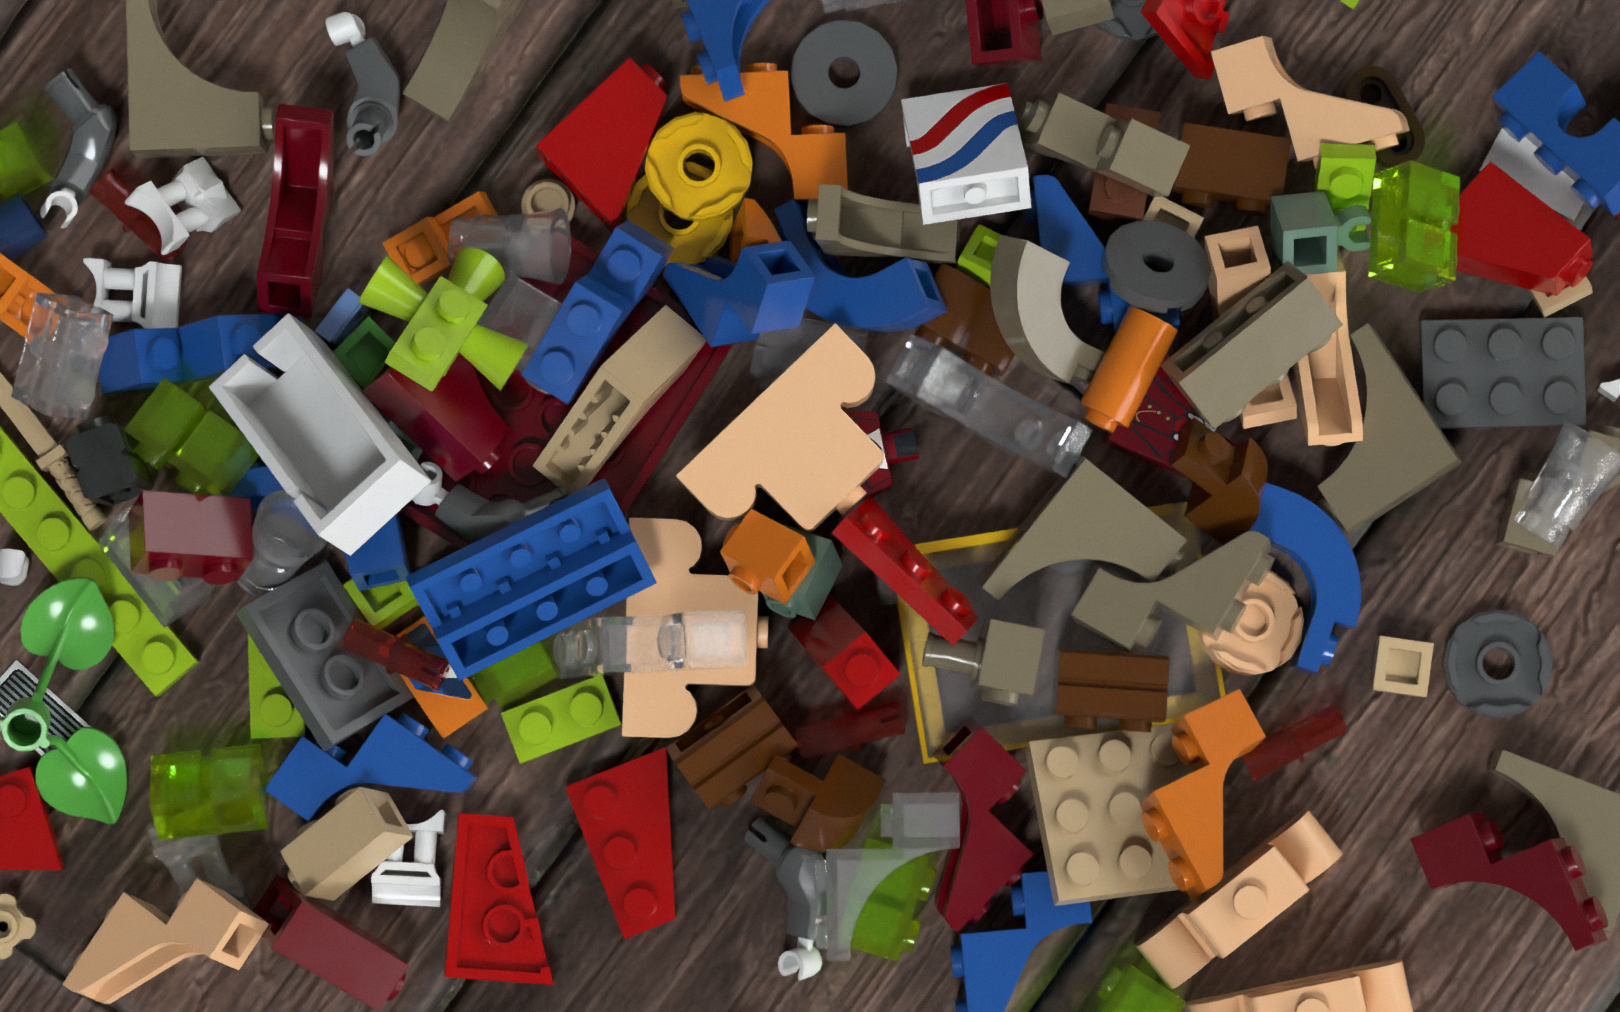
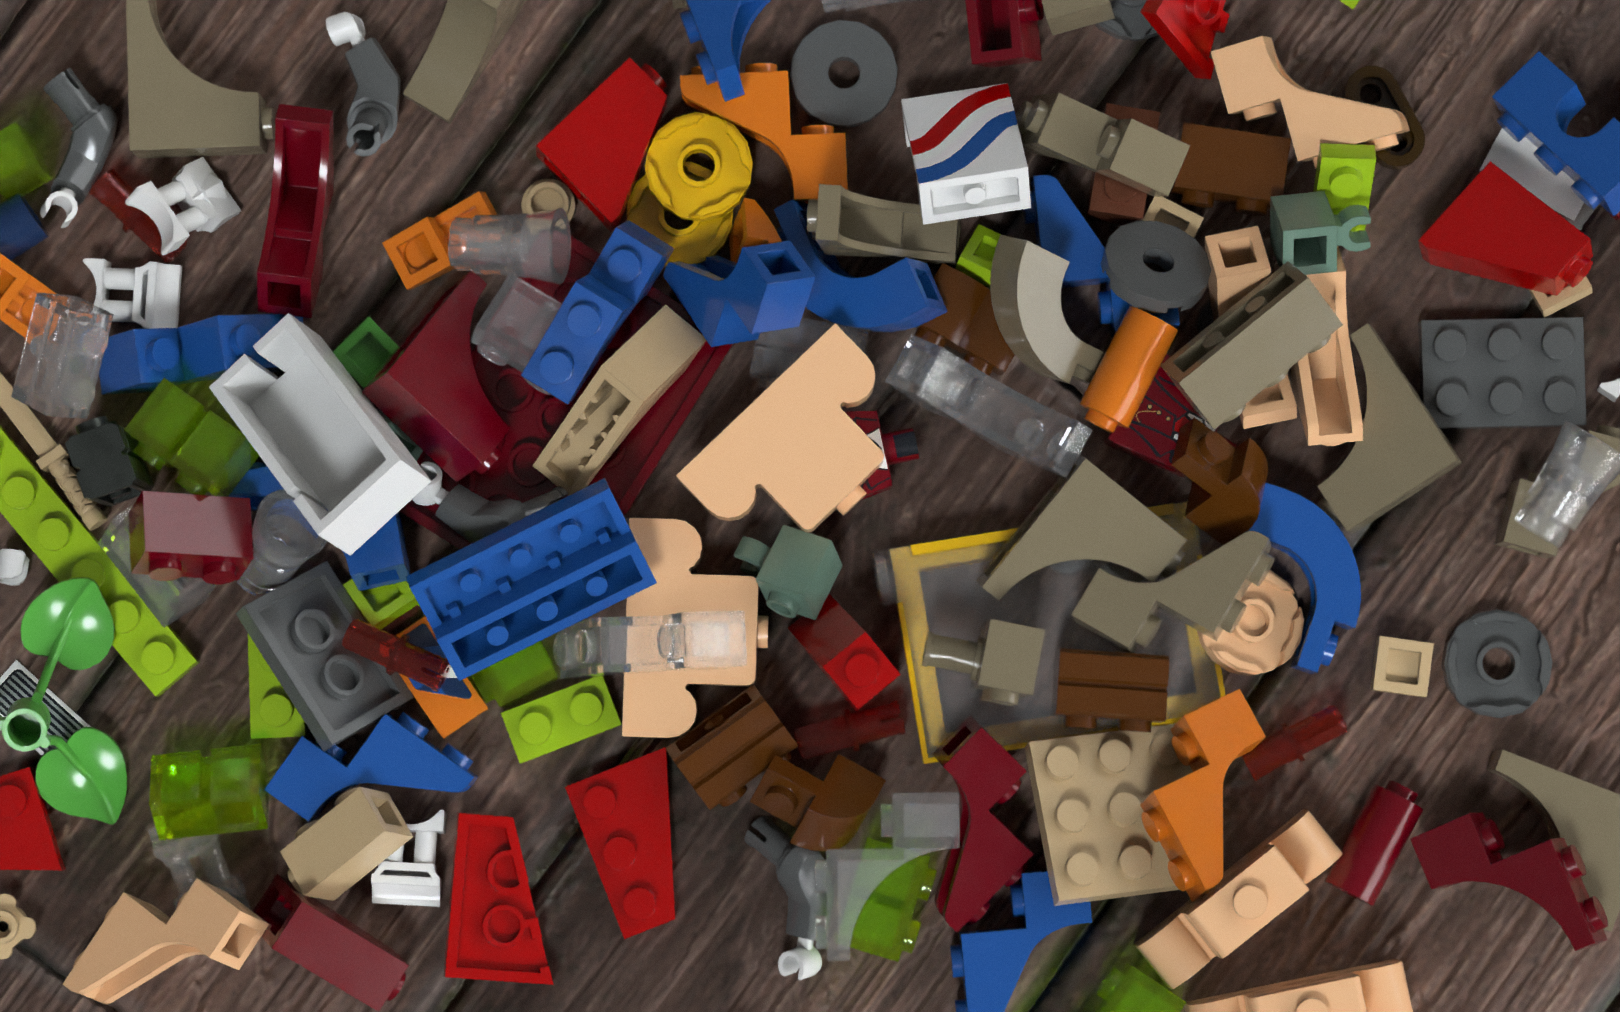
medium blue tile [315,288,369,348] -> none
lime brick [358,247,529,392] -> none
orange brick [720,509,816,605] -> none
red wing [831,496,979,646] -> none
clear neon green piece [1369,161,1460,293] -> none
none -> dark red brick [1324,780,1423,906]

